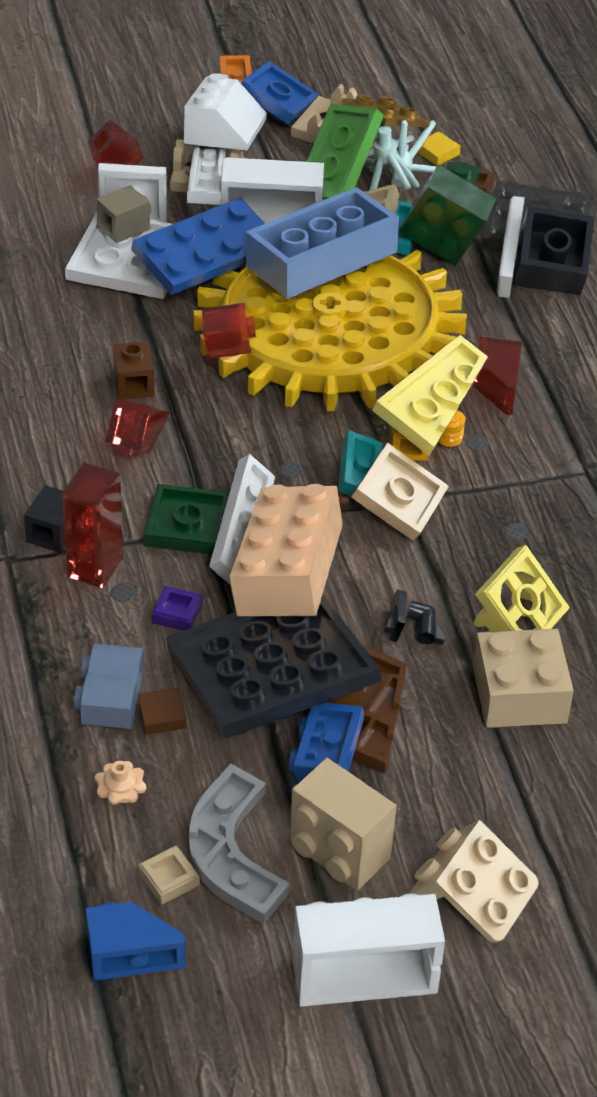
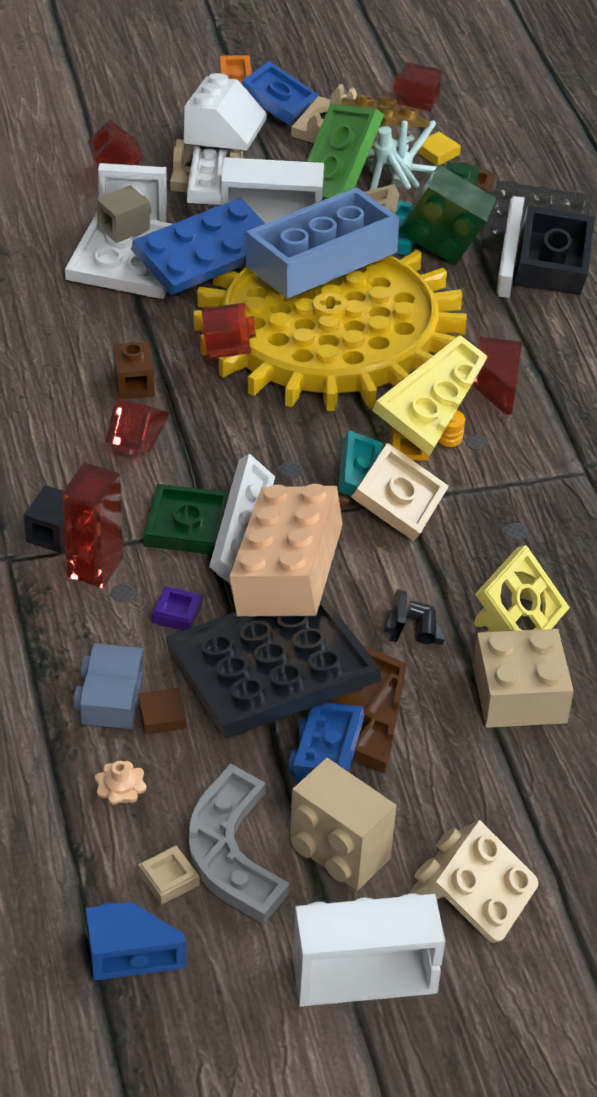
none -> clear red brick [393,62,442,112]

